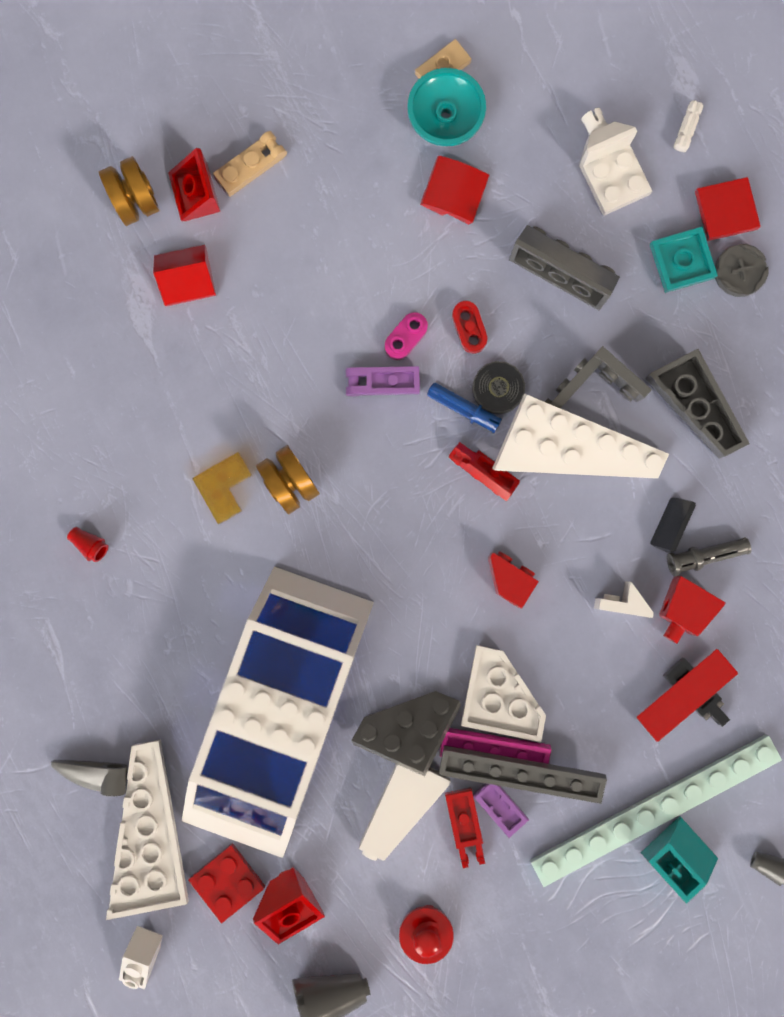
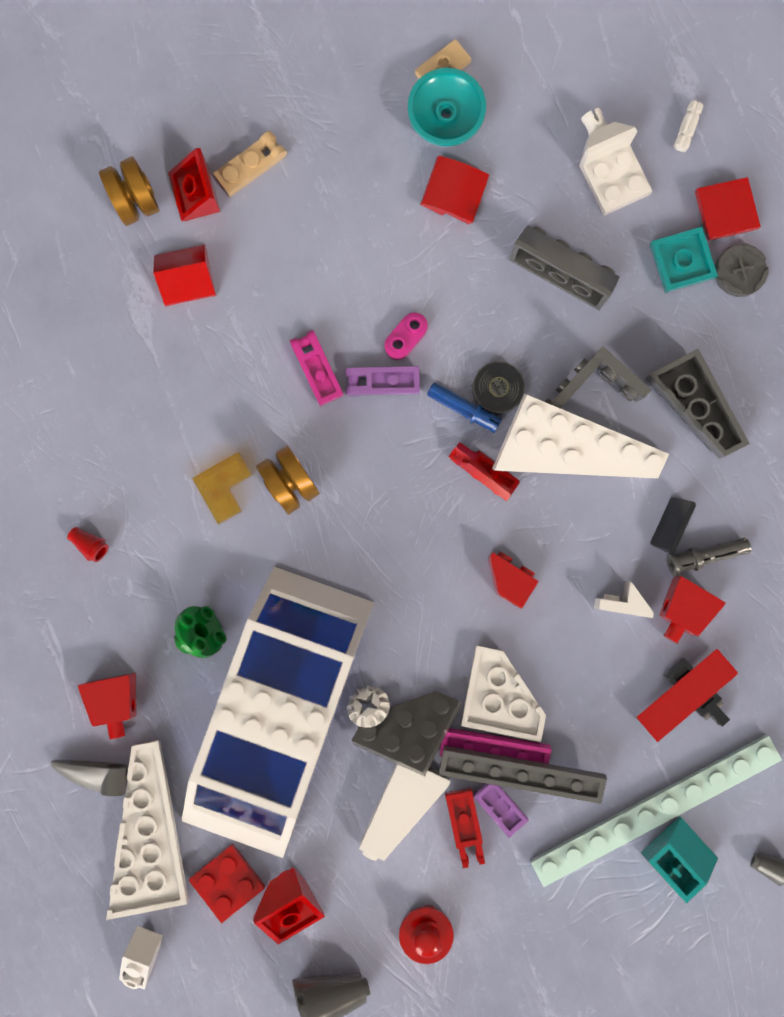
red plate [452,301,488,354] -> none
none -> red torso [78,673,137,740]
none -> green plate [174,606,227,658]
none -> dark pink plate [289,330,344,407]
none -> white gear [346,685,390,728]

